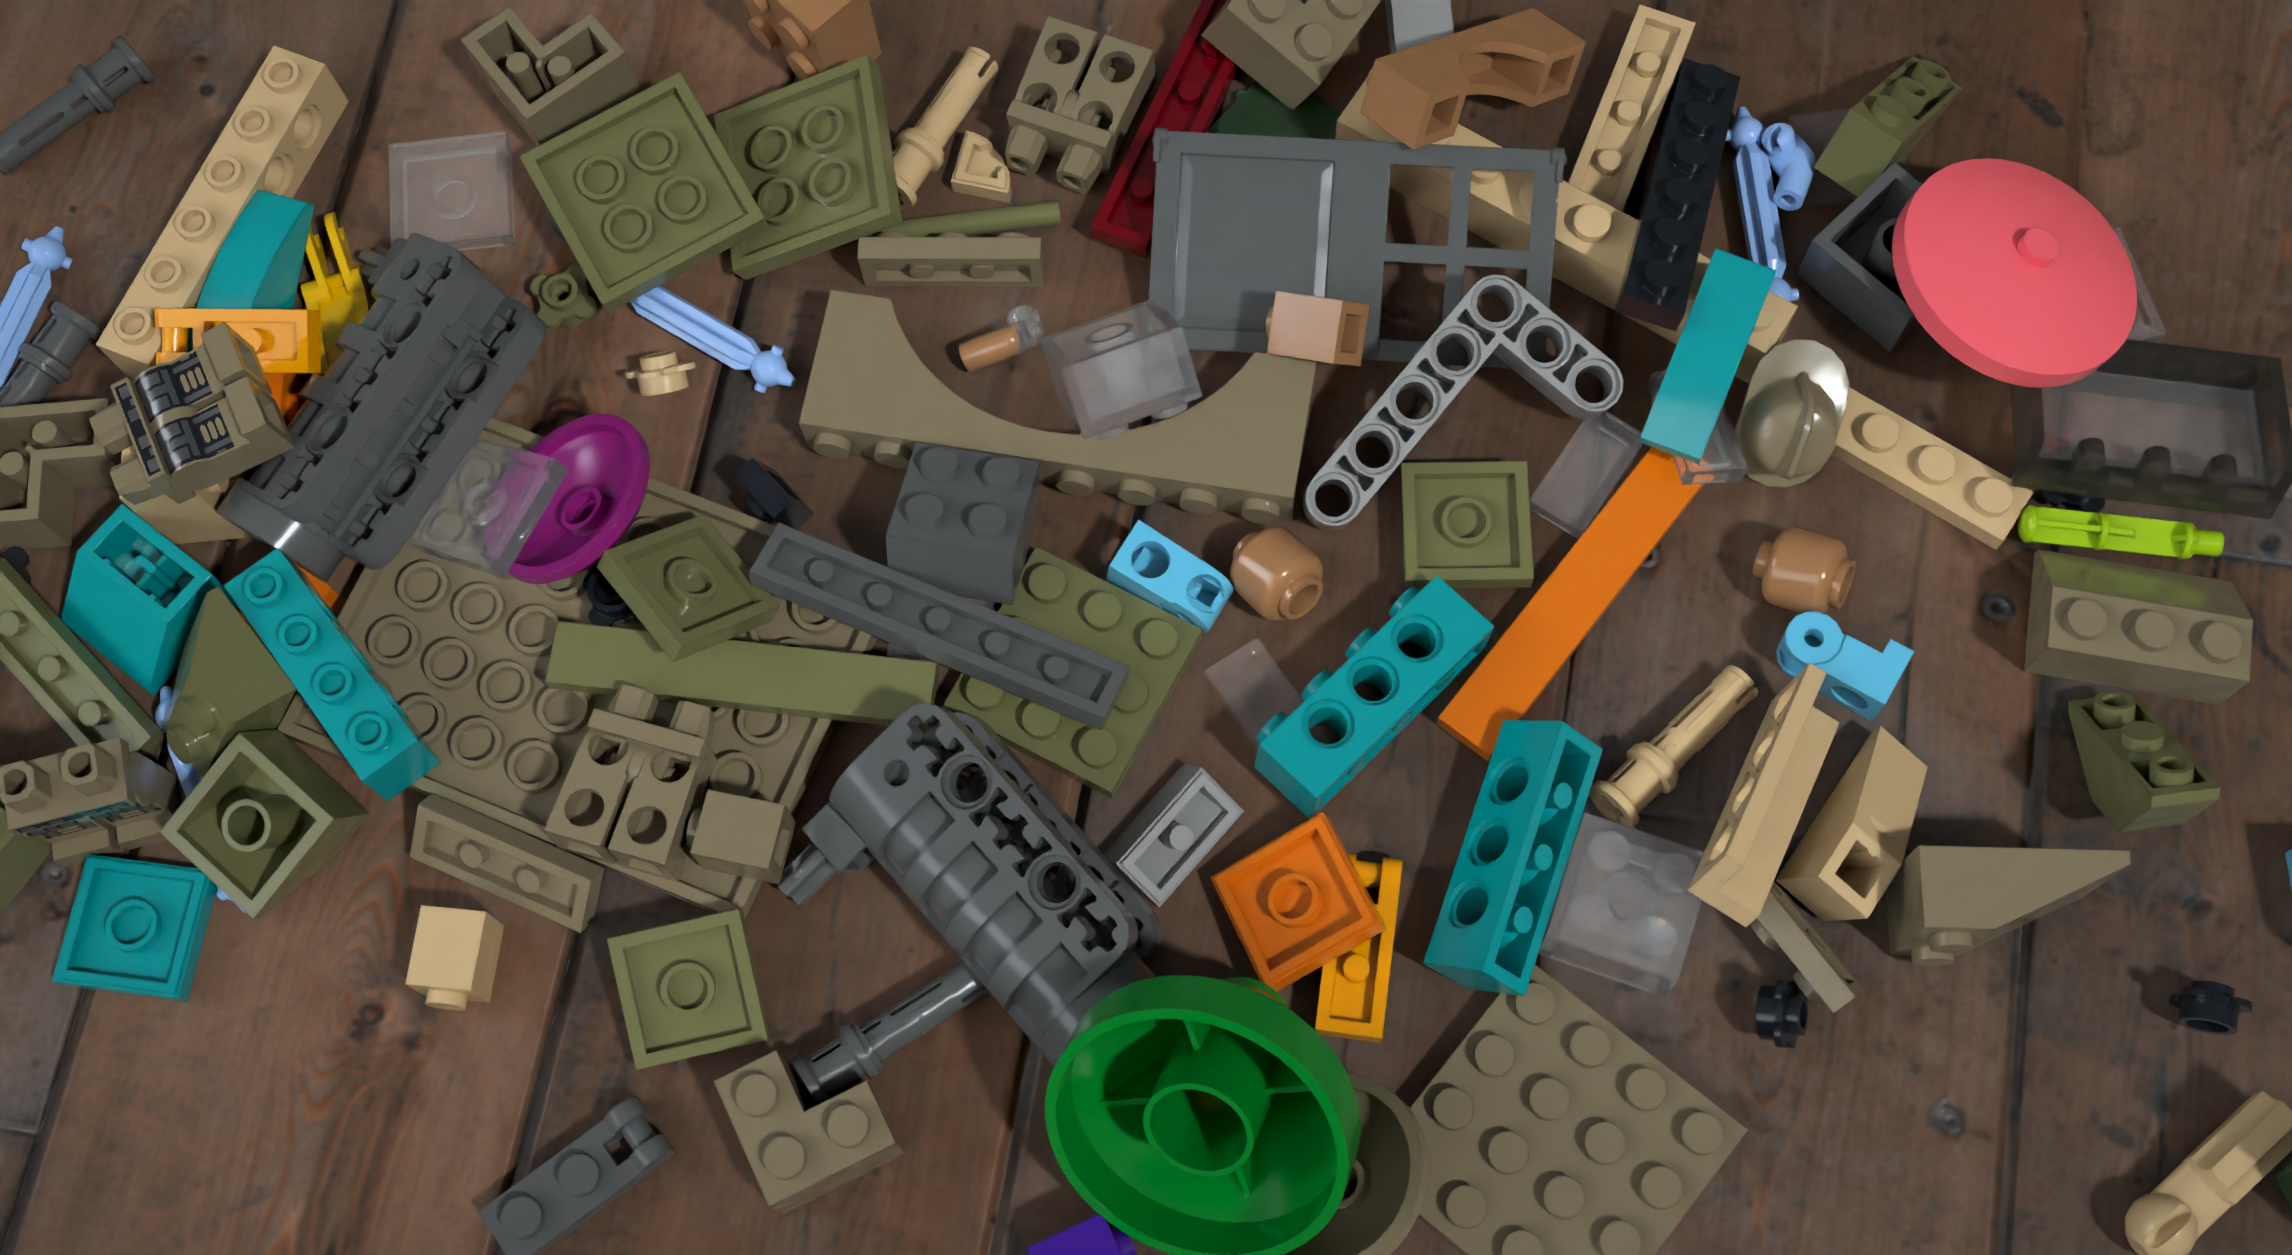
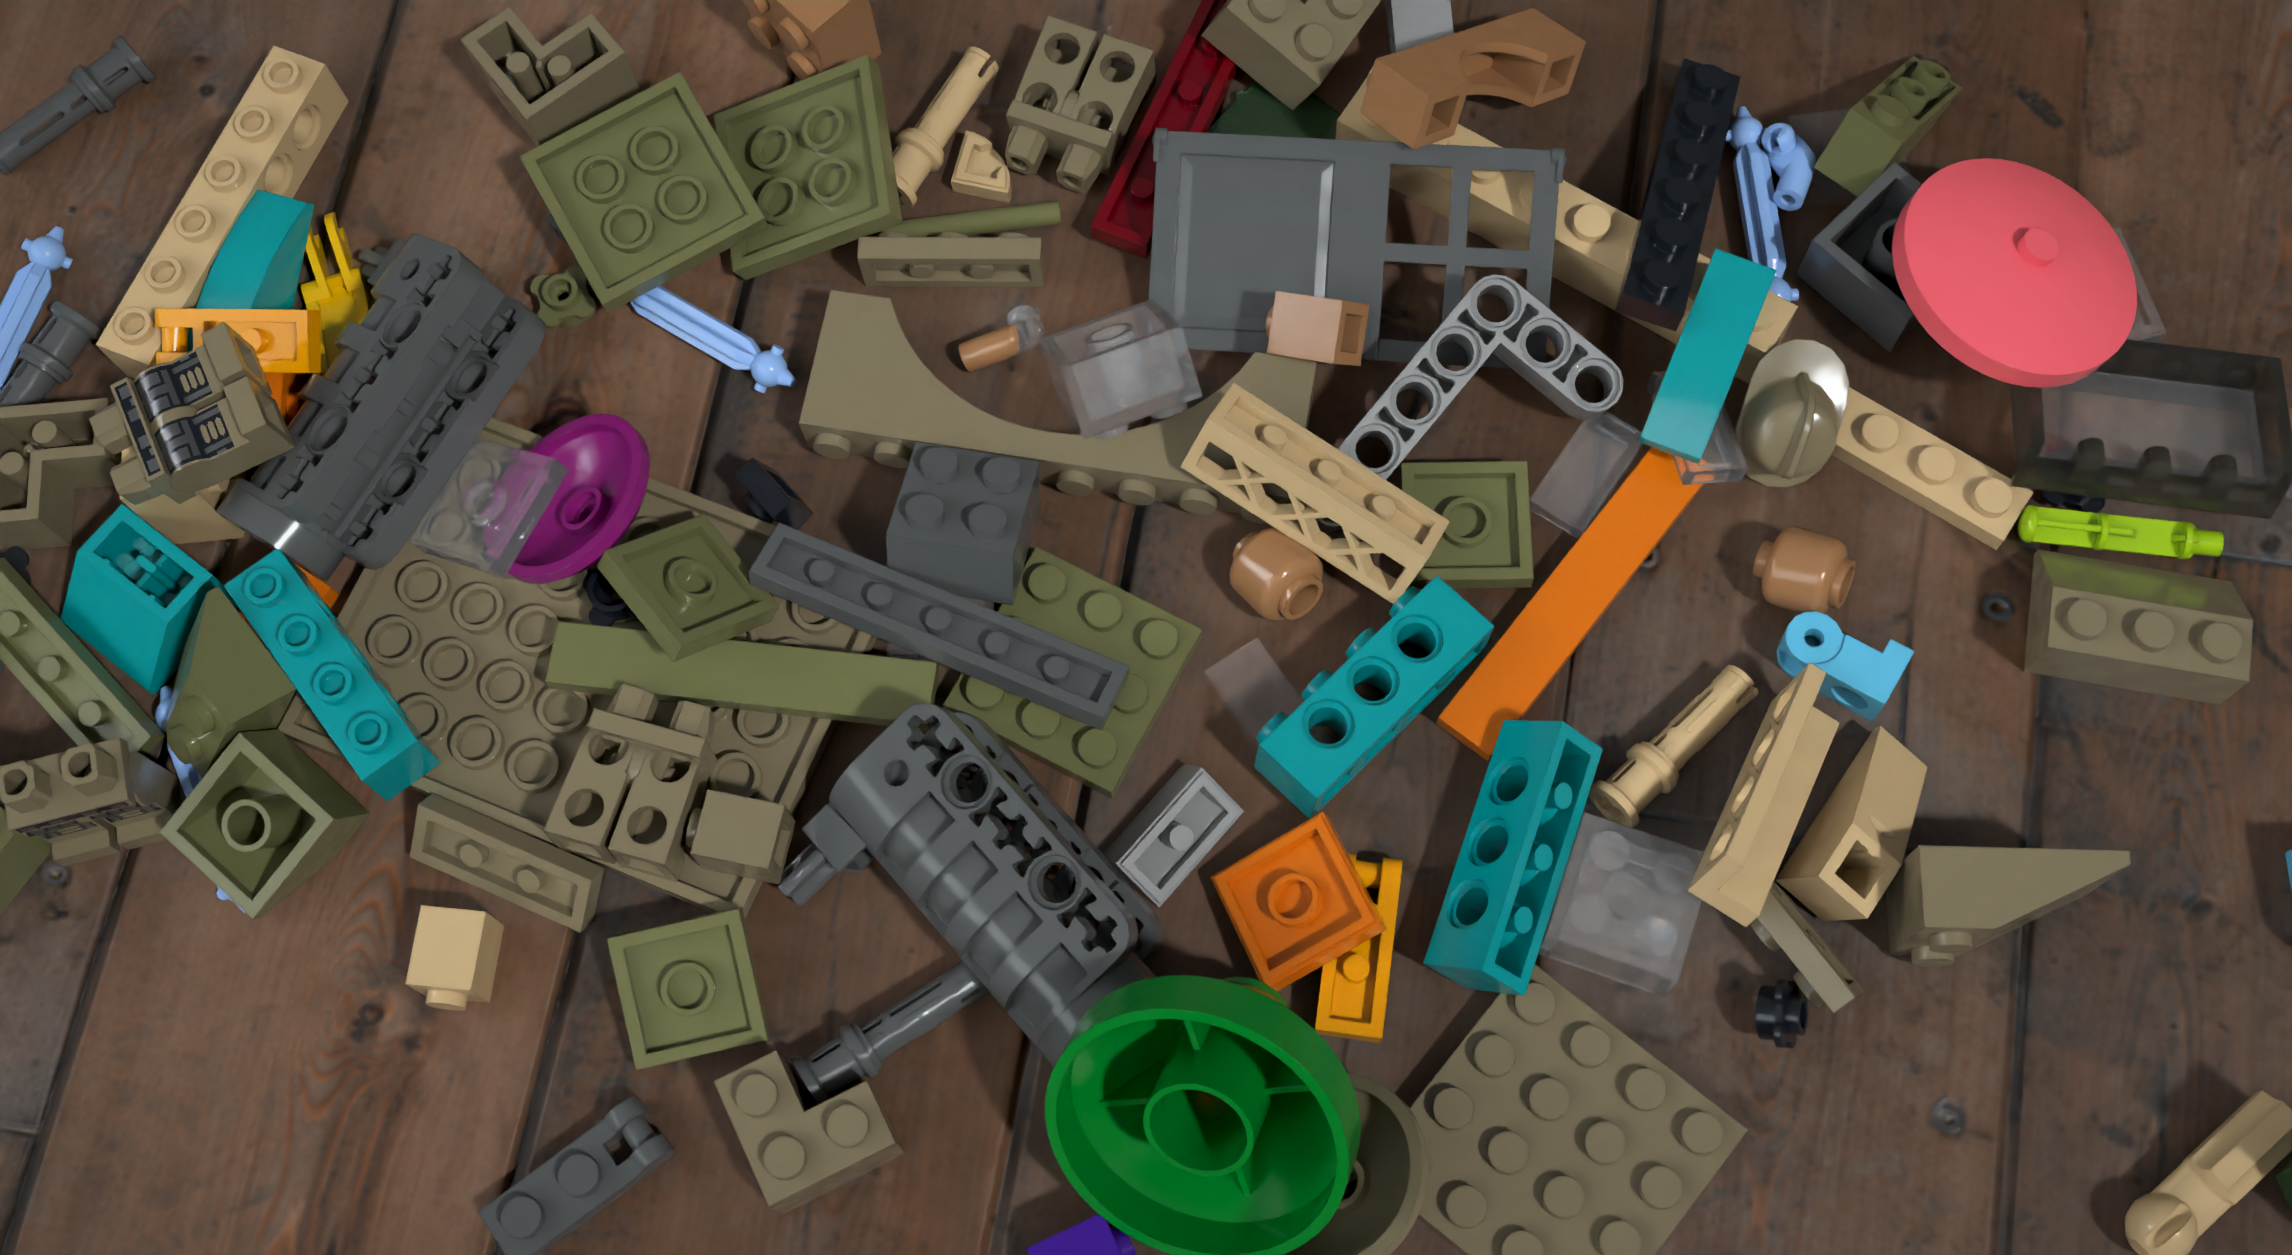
teal tile [52,854,217,1002] -> none
clear tile [389,131,515,251] -> none
tan plate [625,350,696,396] -> none
medium azure leg [1106,520,1234,634] -> none
tan plate [1568,5,1696,212] -> none
olive slope [2068,691,2220,832] -> none
black plate [2169,980,2253,1035] -> none
none -> tan fence [1180,383,1450,604]

